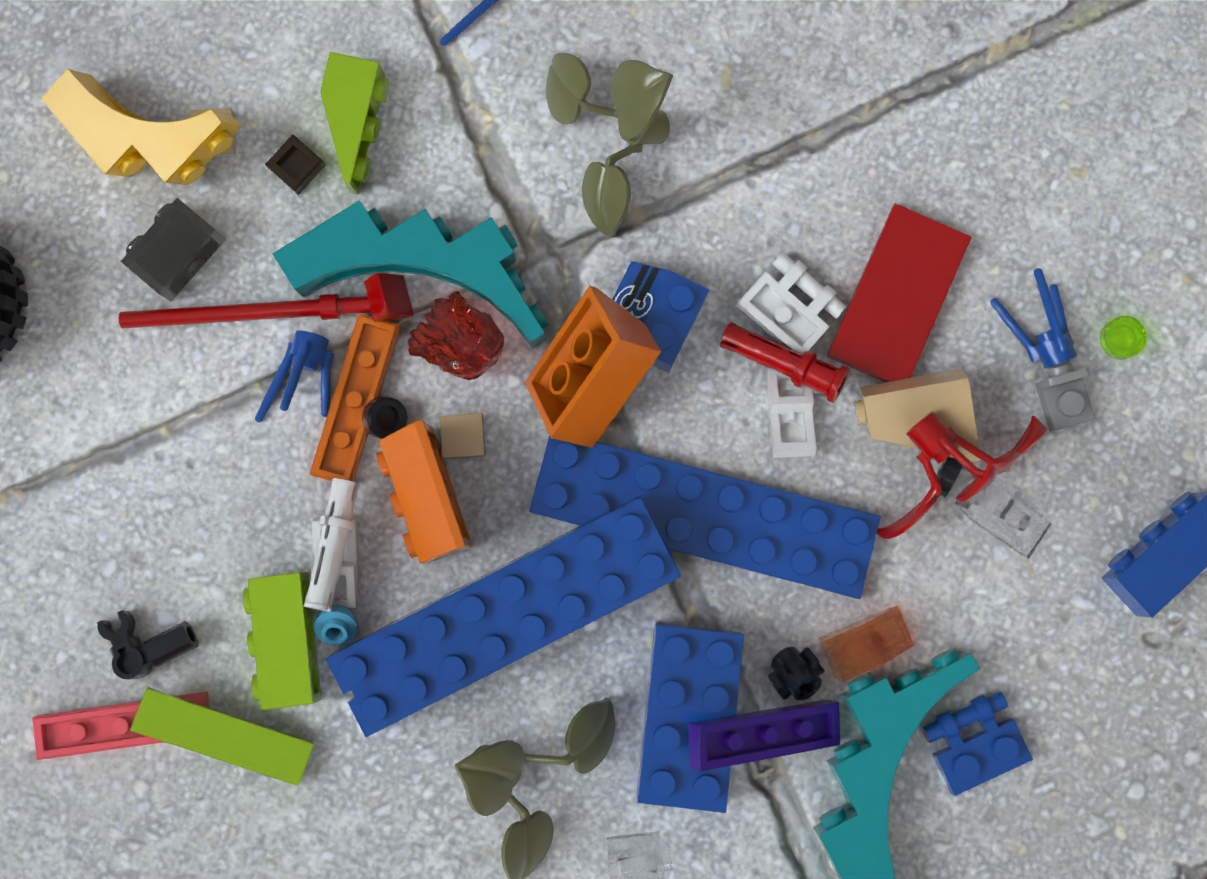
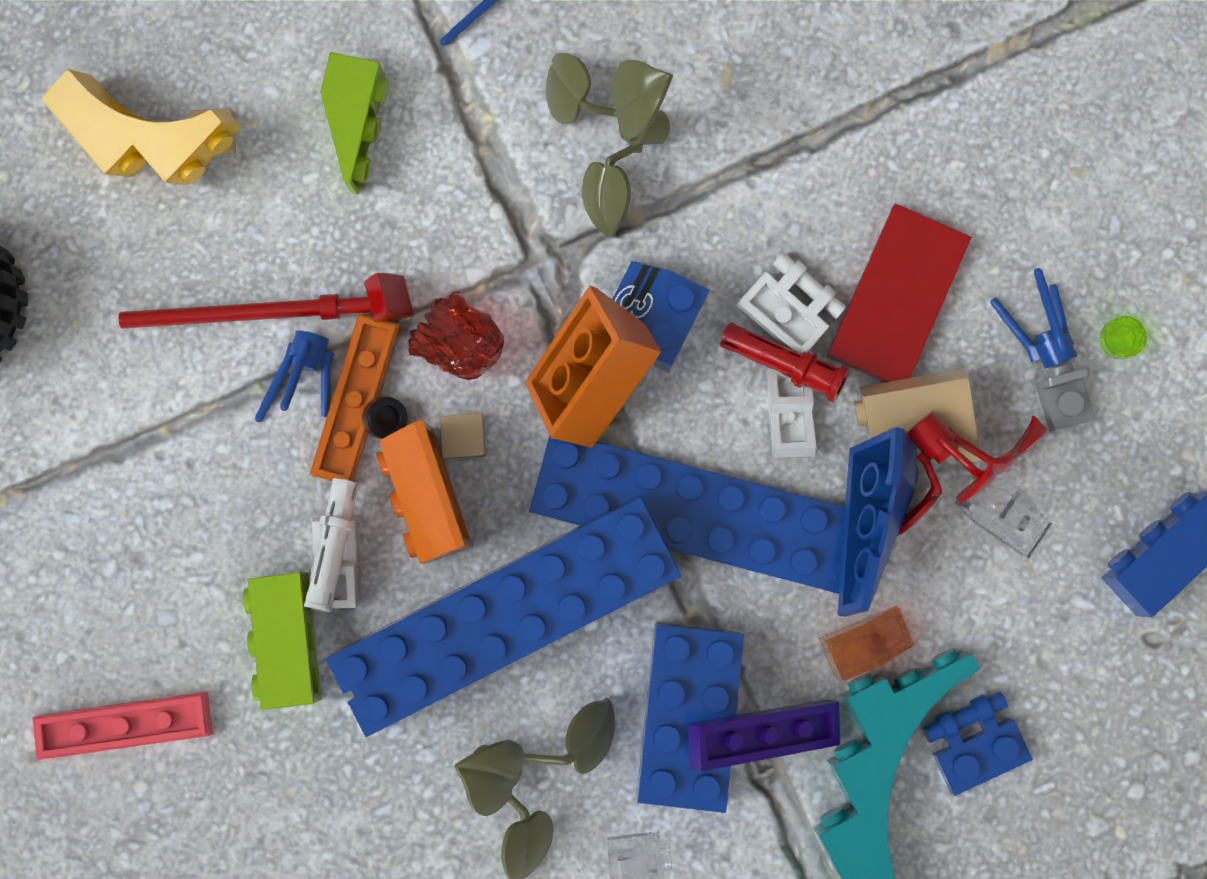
black bar [97,610,199,679] -> none
clear smoke brick [120,198,226,302] -> none
lime tile [130,687,314,786] -> none
dark brown tile [265,134,326,195] -> none
teal arch [272,200,548,349] -> none
medium azure plate [313,604,358,646] -> none
black gear [768,647,825,701] -> none
black tile [936,457,963,497] -> none
none -> blue wedge [837,427,918,617]

